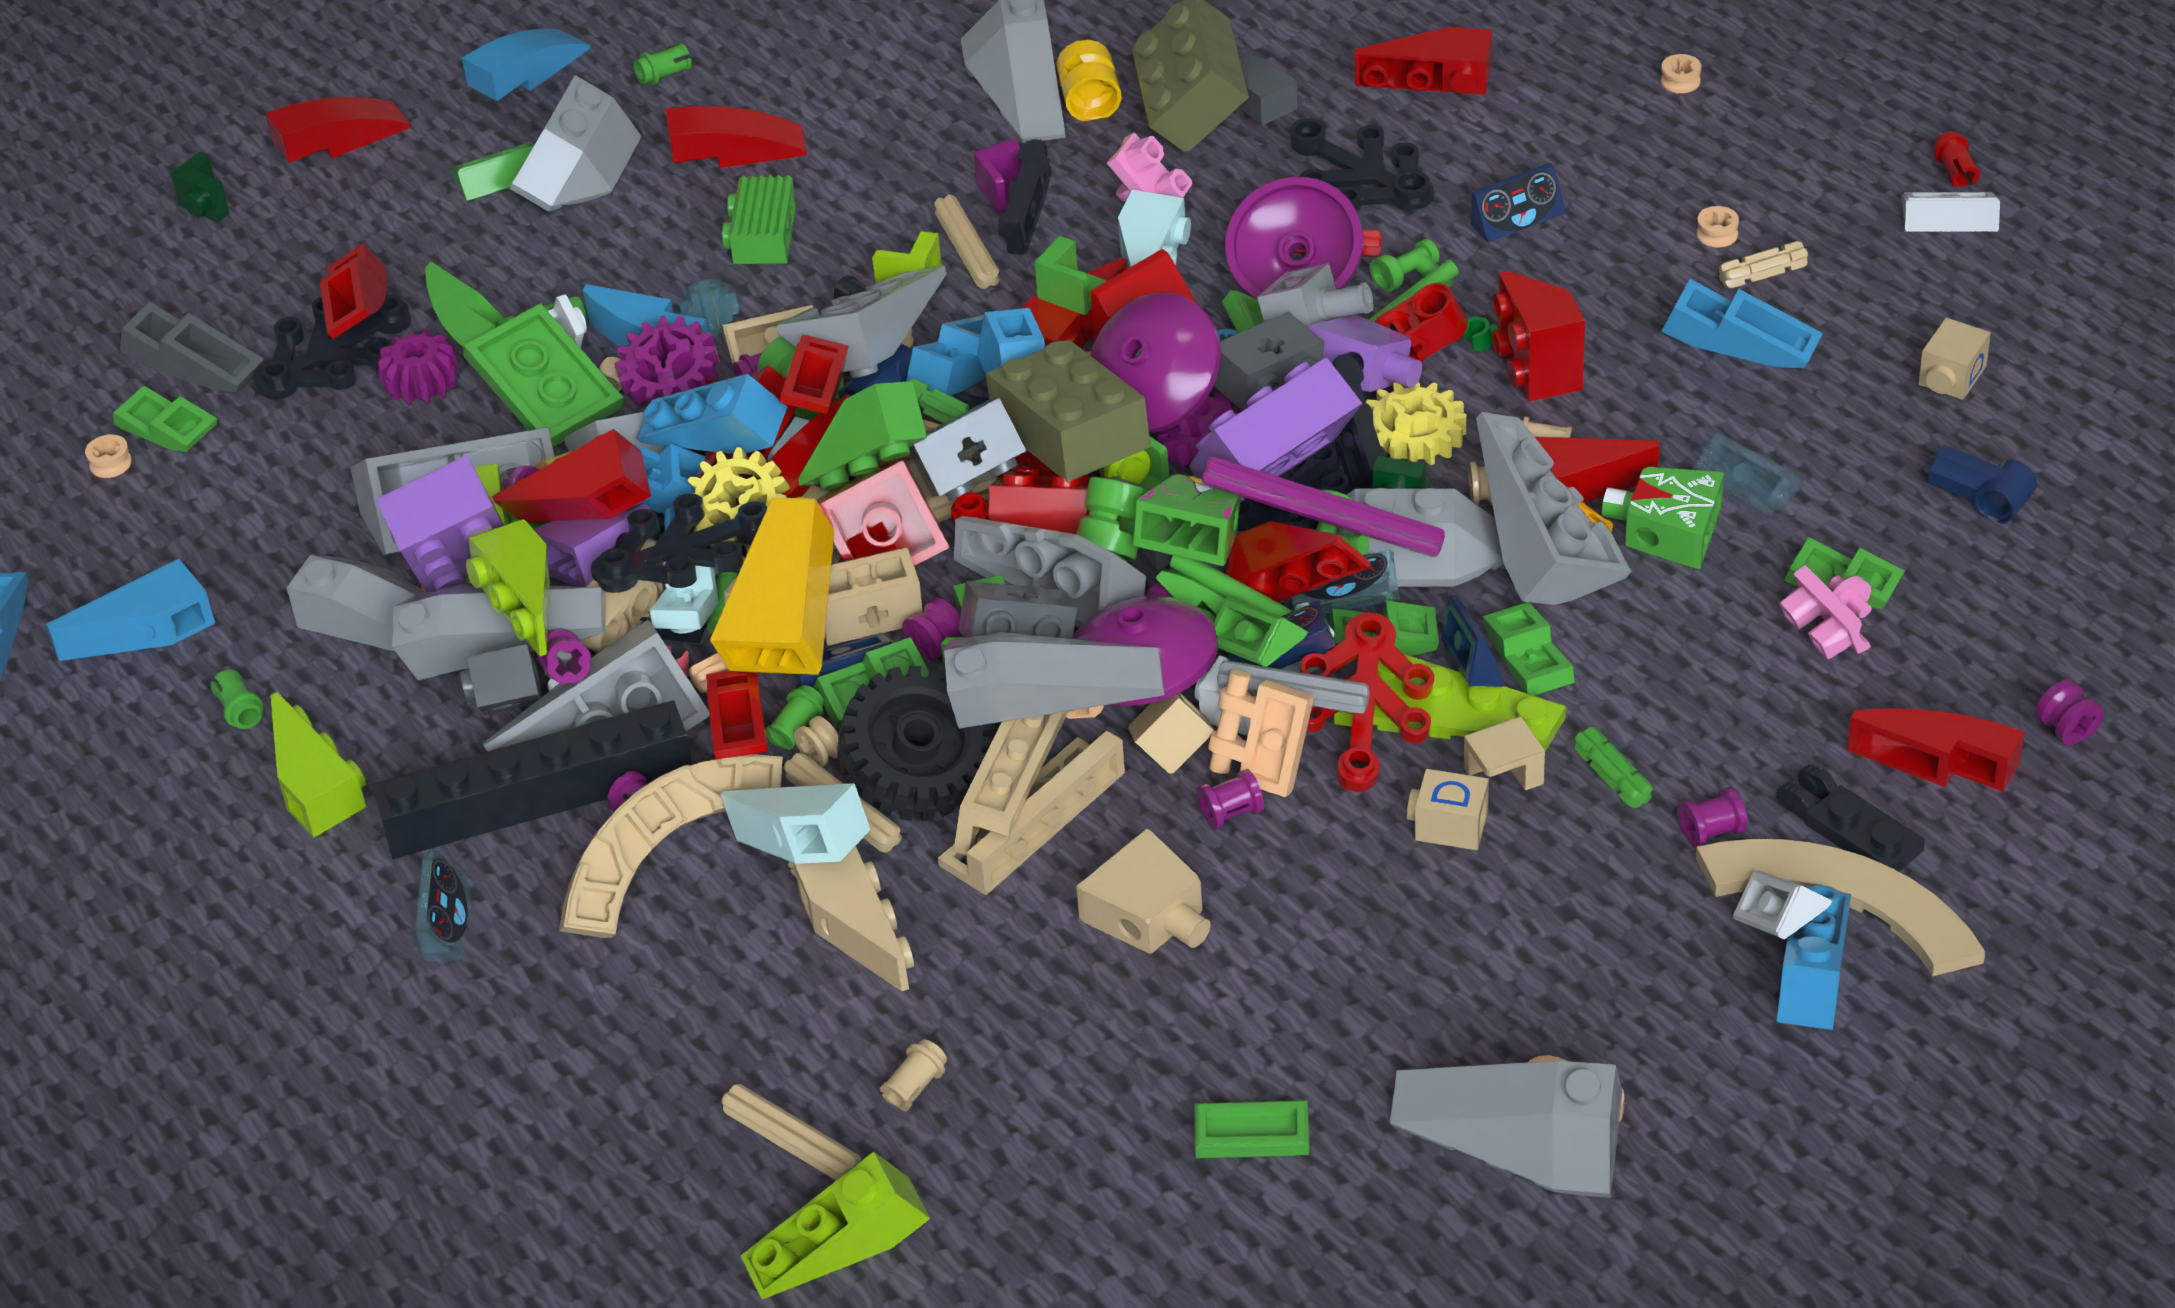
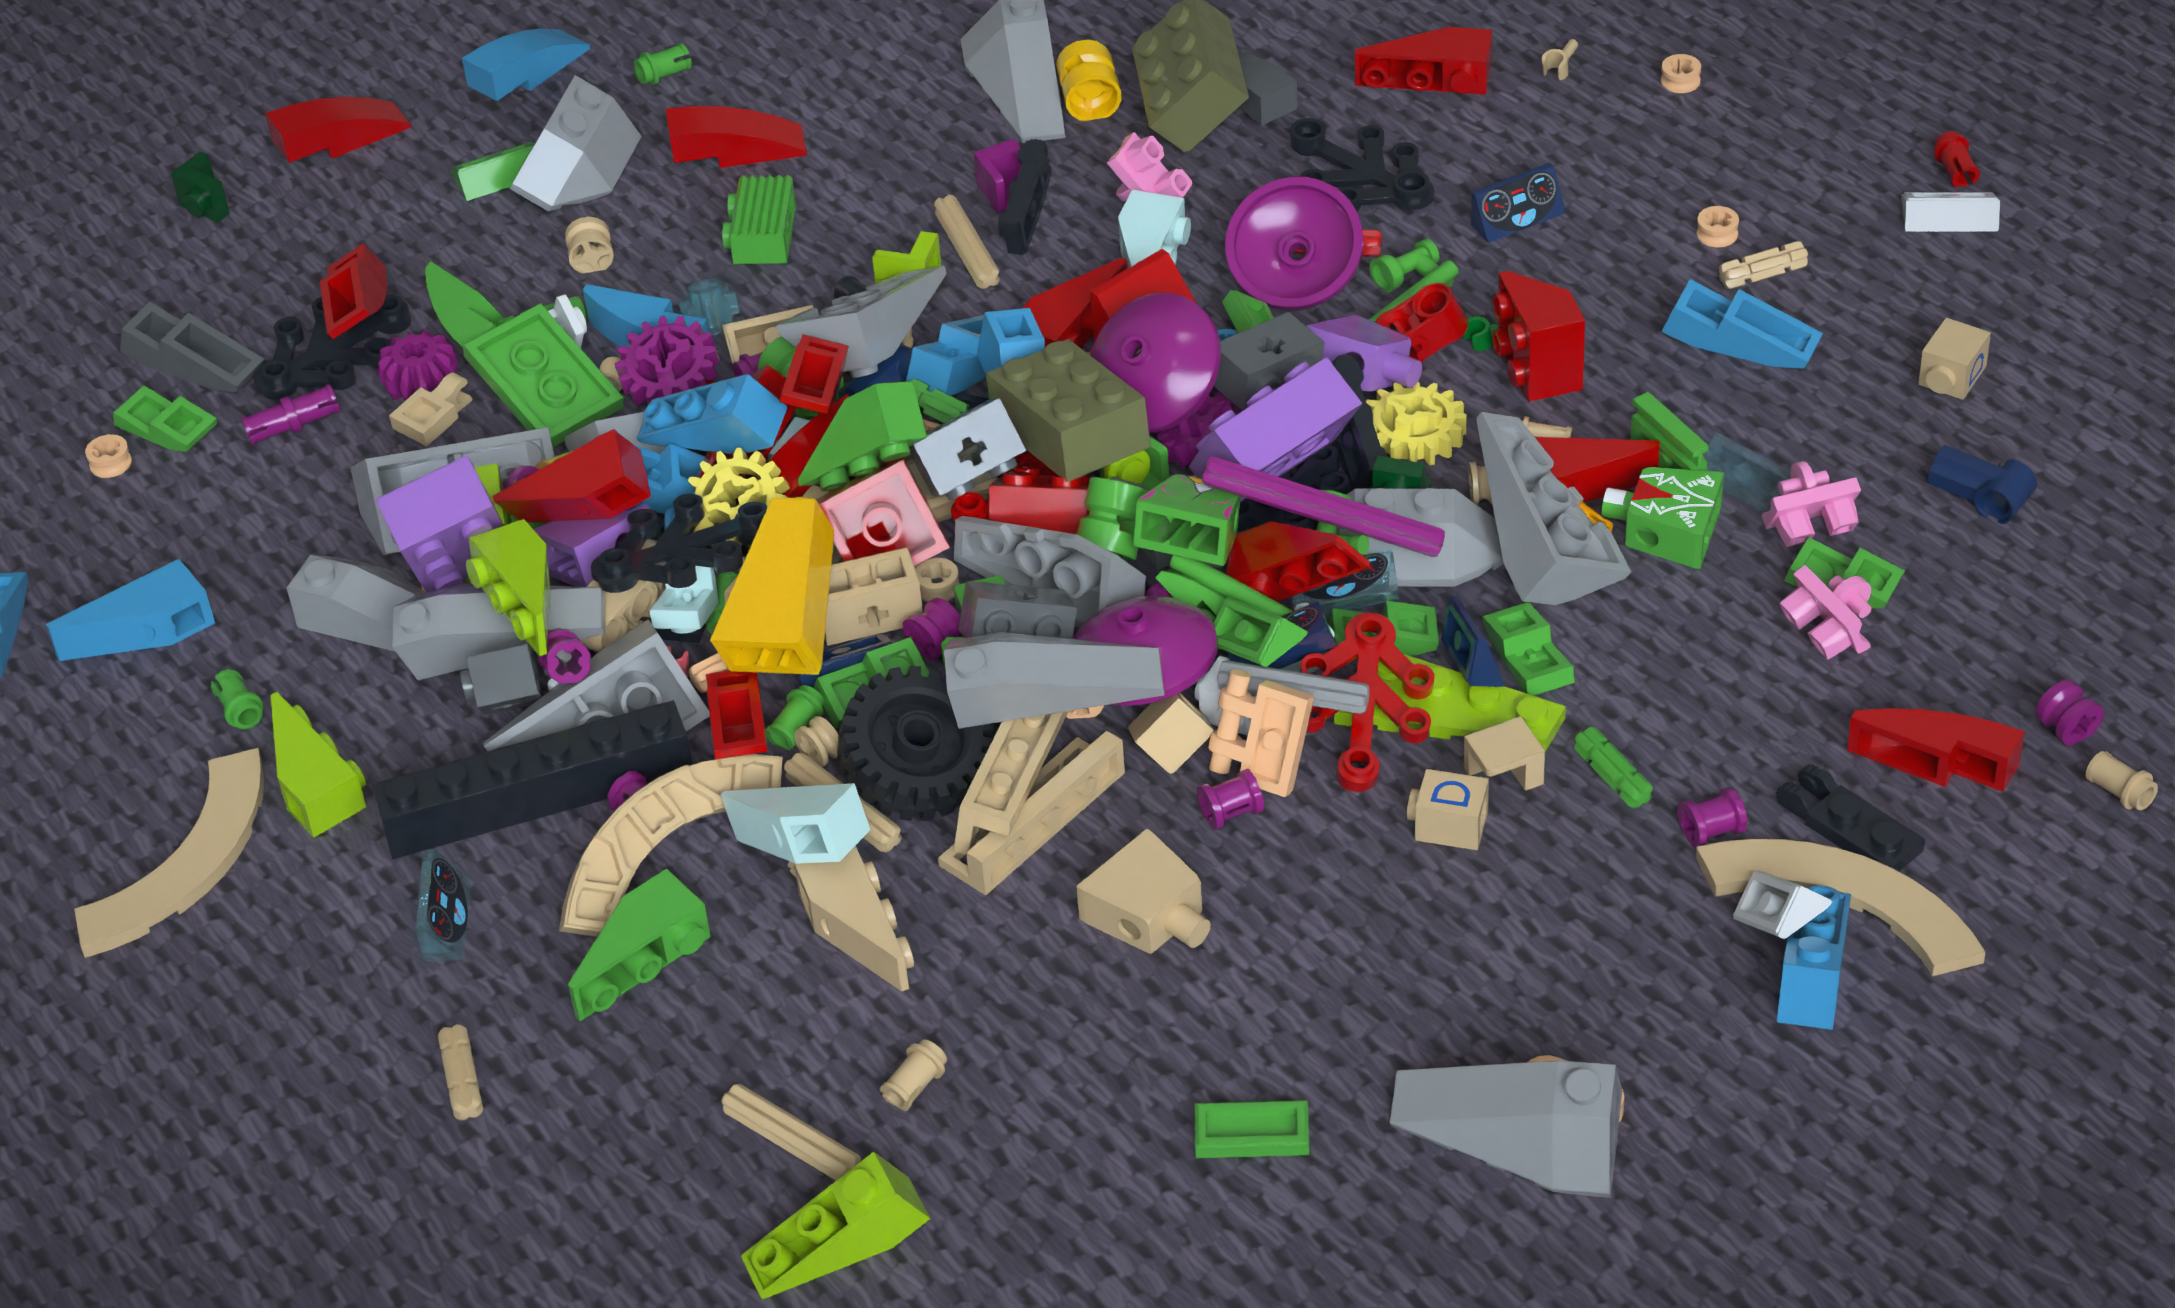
bright green panel [1034,236,1106,315] -> none
light grey brick [1257,263,1373,327] -> none
none -> tan tile [74,748,264,958]
none -> magenta pin [241,384,341,446]
none -> tan plate [389,372,472,447]
none -> tan axle [438,1024,483,1120]
none -> tan wheel [565,217,614,274]
none -> bright green slope [568,869,711,1021]
none -> tan bush [915,558,959,602]
none -> tan hand [1541,39,1578,80]
none -> bright green plate [1630,392,1709,471]
none -> bright pink hips [1761,461,1861,547]
none -> tan pin [2086,751,2158,811]

